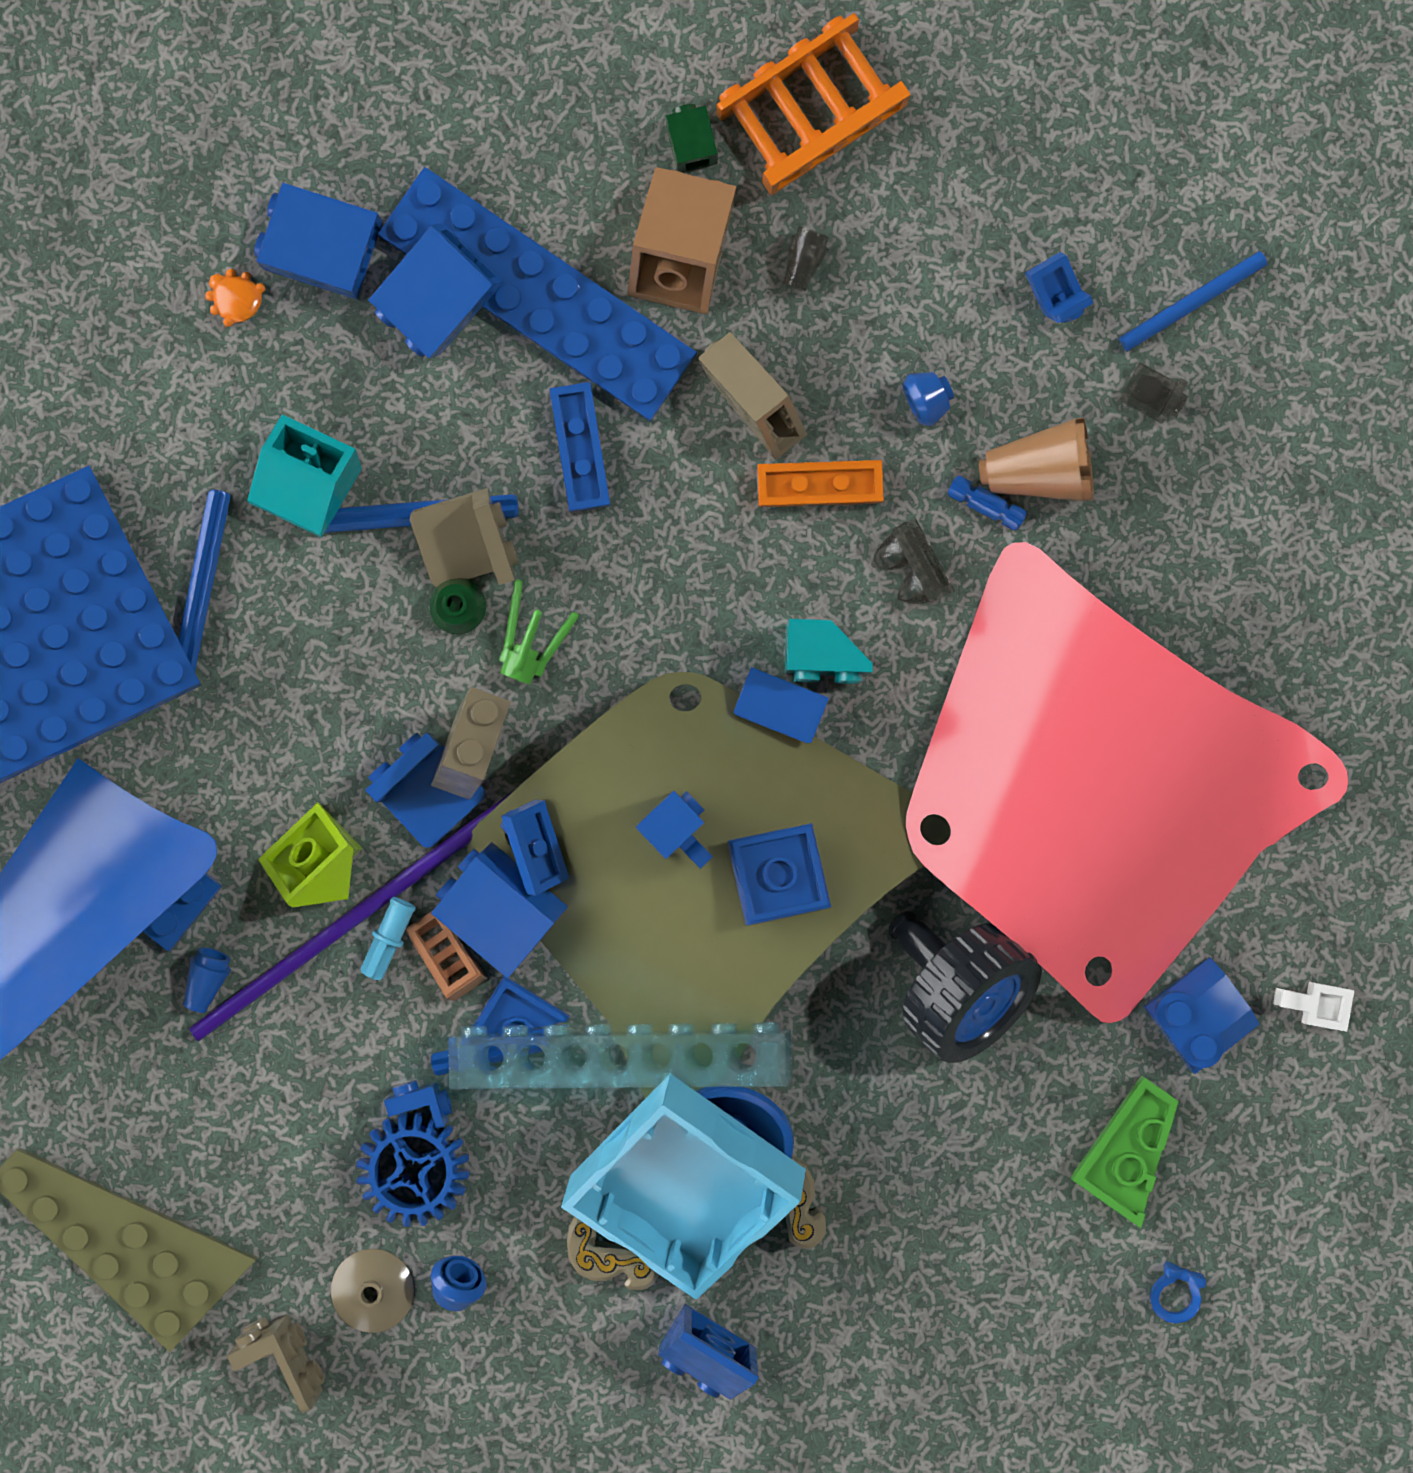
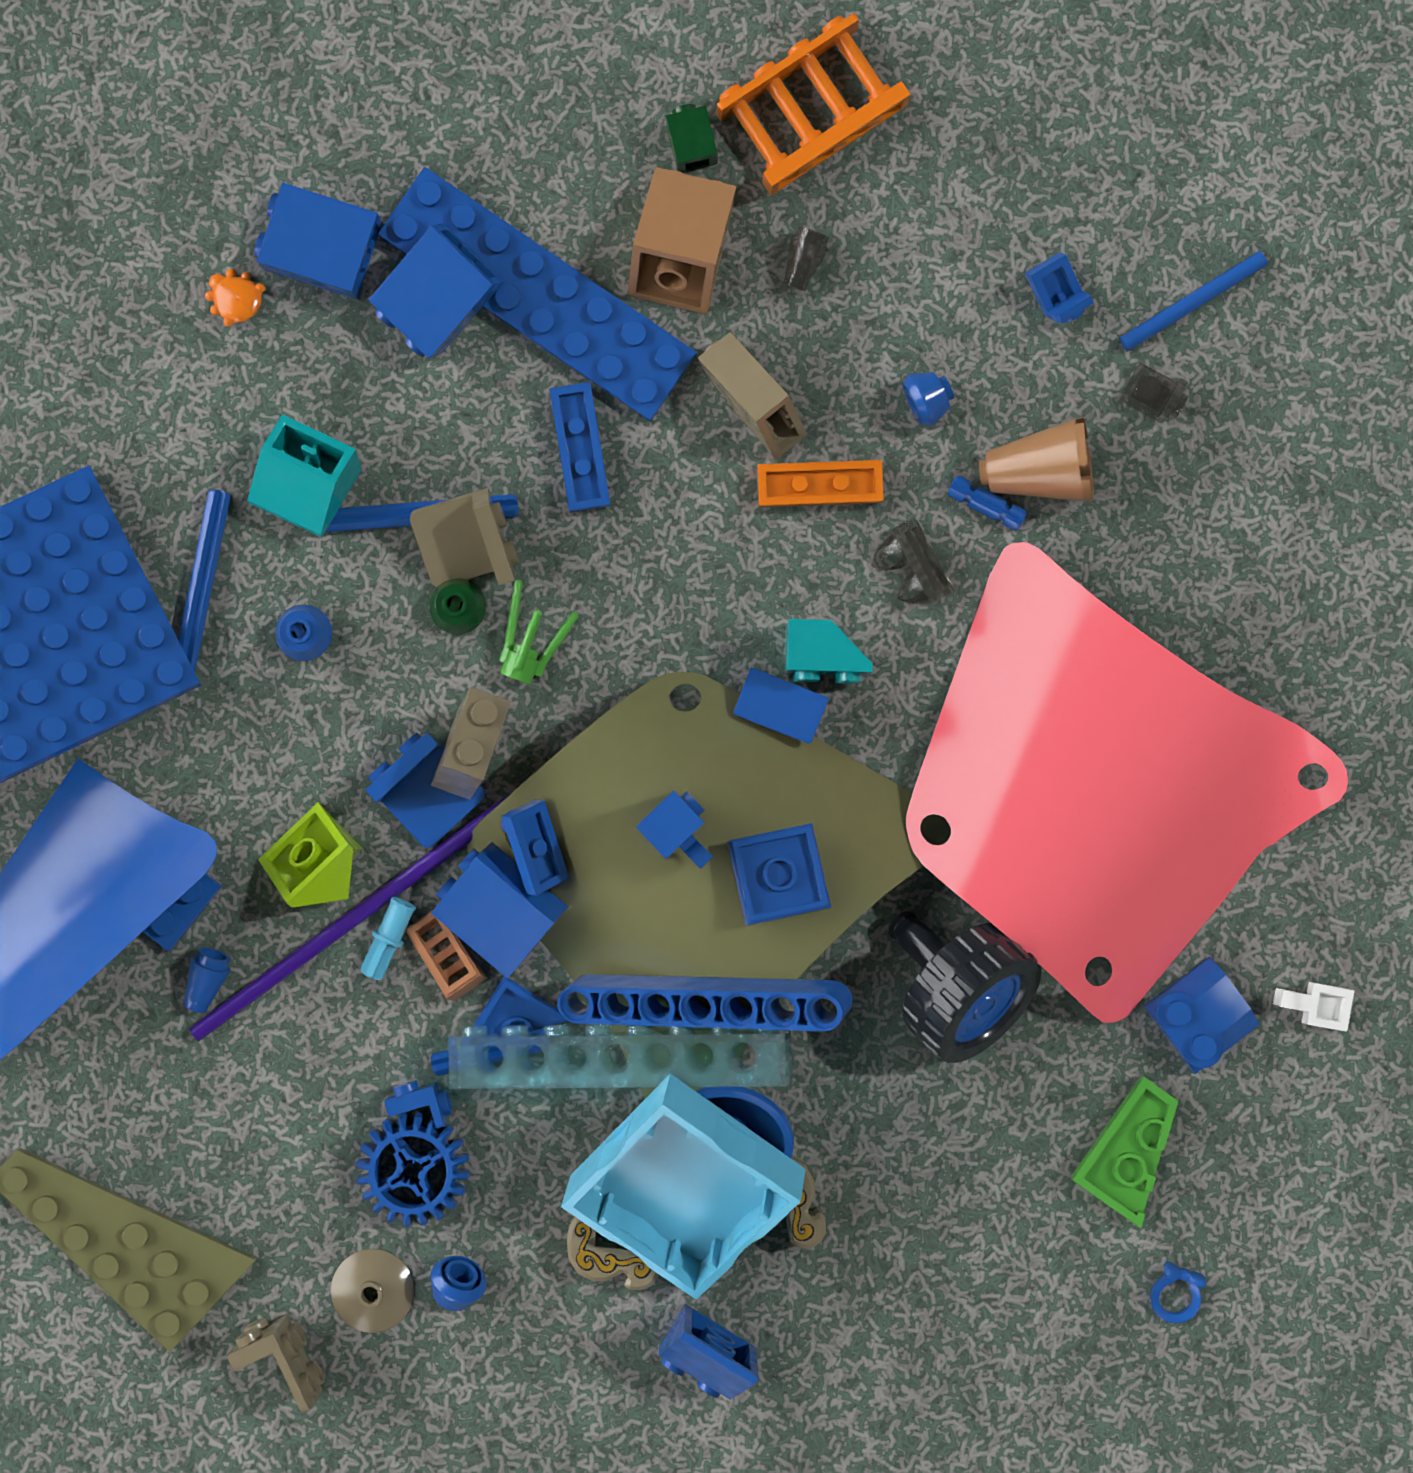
none -> blue cone [275,605,332,661]
none -> blue beam [557,974,853,1031]

